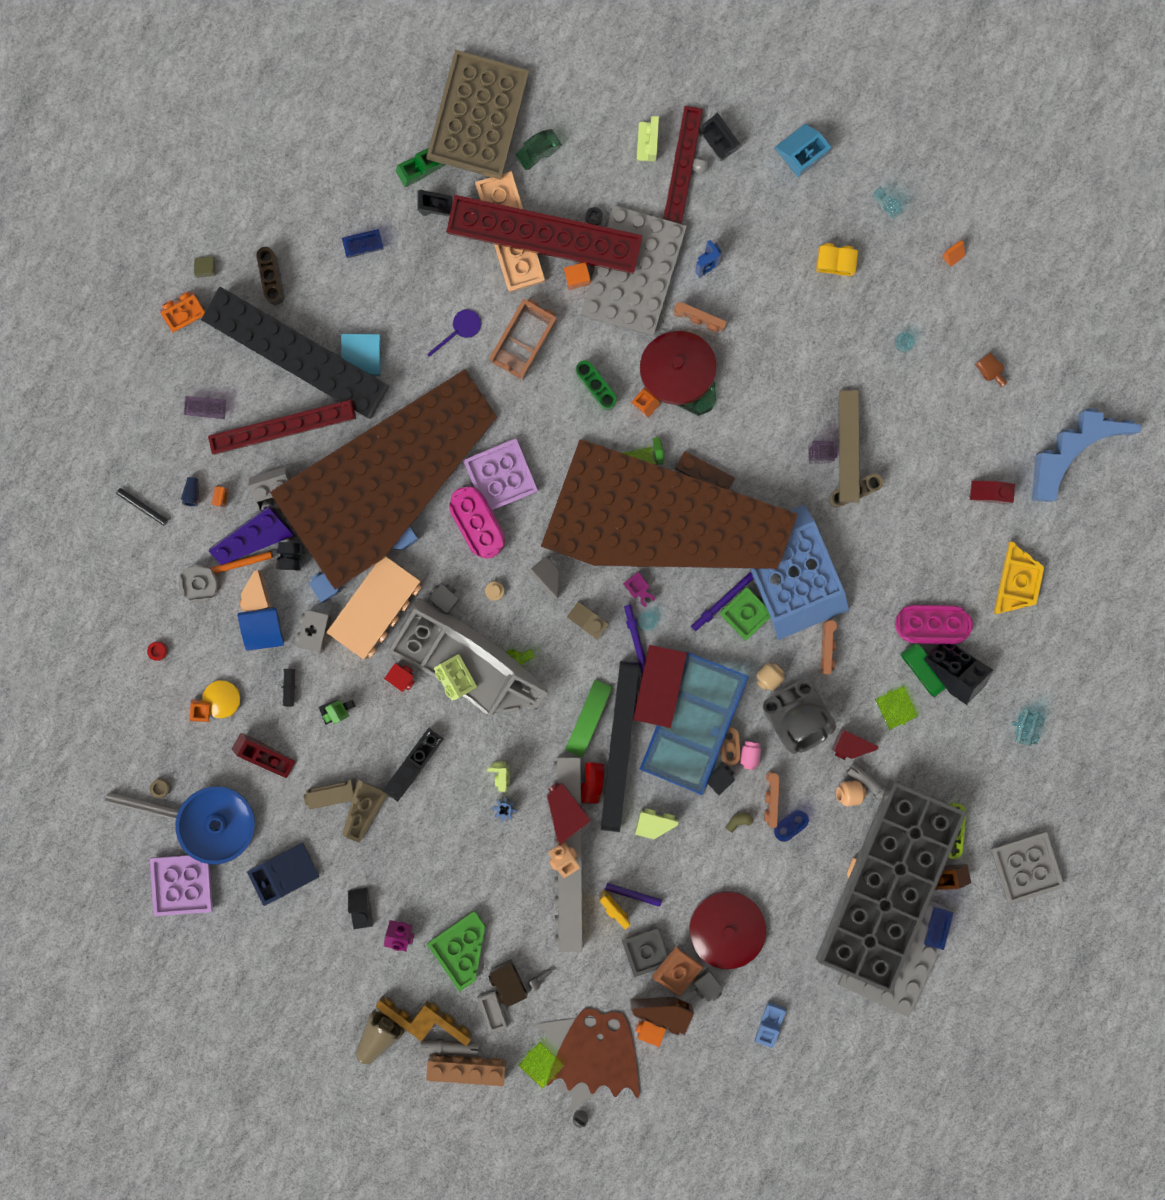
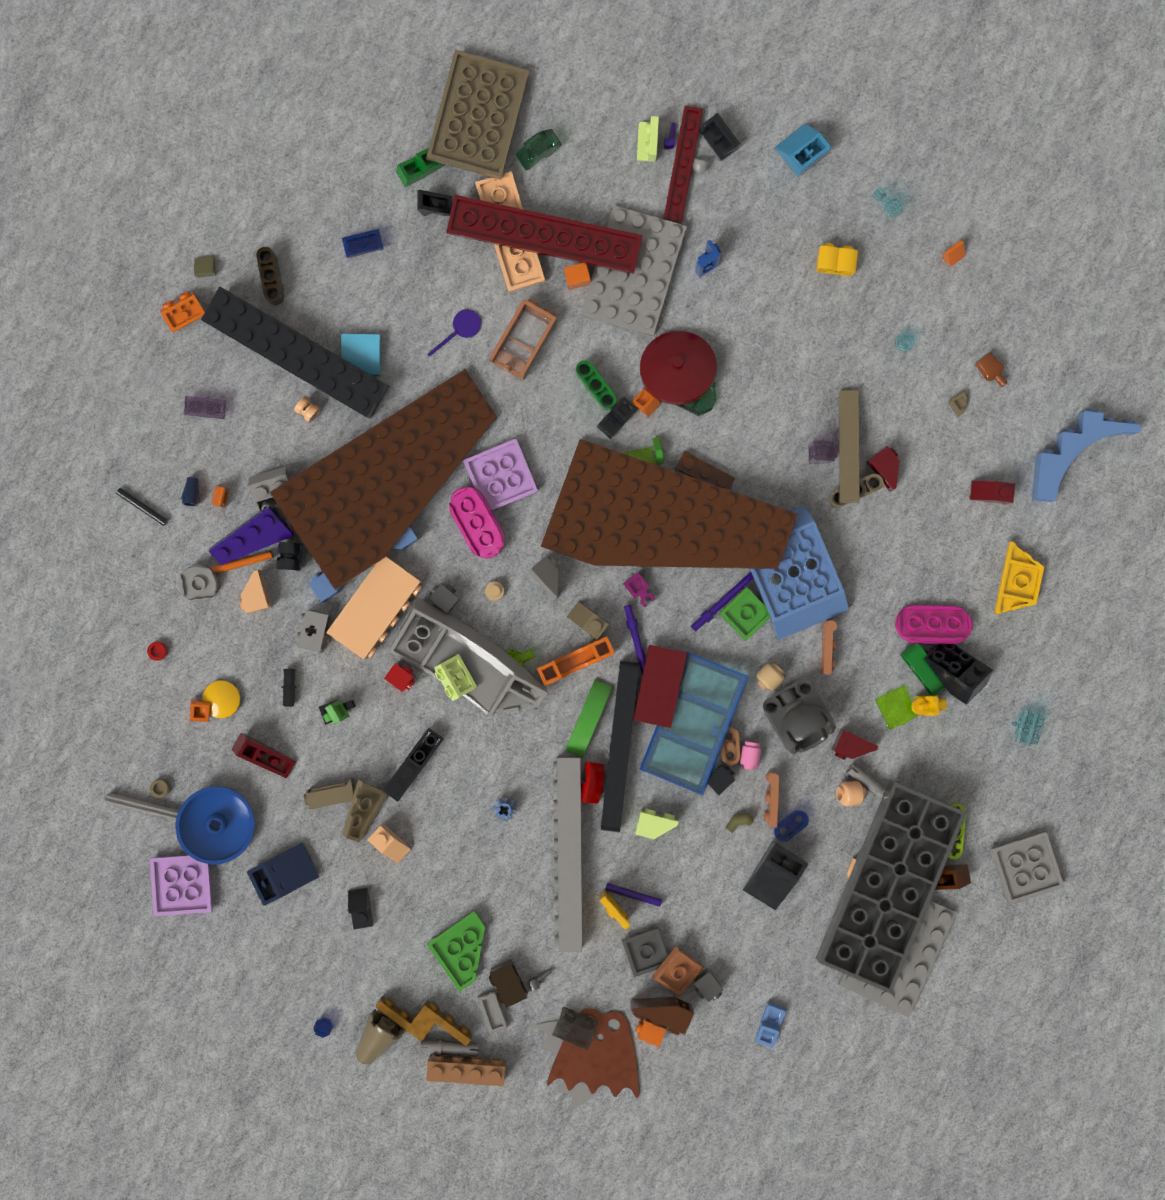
dark red tile [208,400,357,455] -> none
blue slope [237,608,284,651] -> none
magenta brick [384,920,415,951] -> none
yellowish green bracket [487,761,510,792] -> none
clear neon green piece [518,1042,564,1089] -> none
dark red slope [547,782,591,845] -> none
light nougat brick [548,842,580,878] -> none
dark grey hinge [573,1110,588,1128] -> none
black bush [586,207,603,225] -> none
clear light blue plate [638,612,657,631] -> none
nougat plate [674,302,727,333] -> none
dark red dish [689,891,766,969] -> none
clear blue plate [924,906,954,950] -> none
none -> light nougat wheel [294,396,321,423]
none -> clear blue tile [313,1017,333,1038]
none -> light nougat slope [368,823,411,863]
none -> orange arch [537,636,615,686]
none -> clear smoke bracket [552,1007,598,1050]
none -> black slope [597,396,638,440]
none -> dark purple hand [664,122,676,150]
none -> black slope [743,841,808,910]
none -> dark red slope [866,446,899,492]
none -> yellow hips [911,695,947,716]
none -> dark tan tile [947,390,967,417]

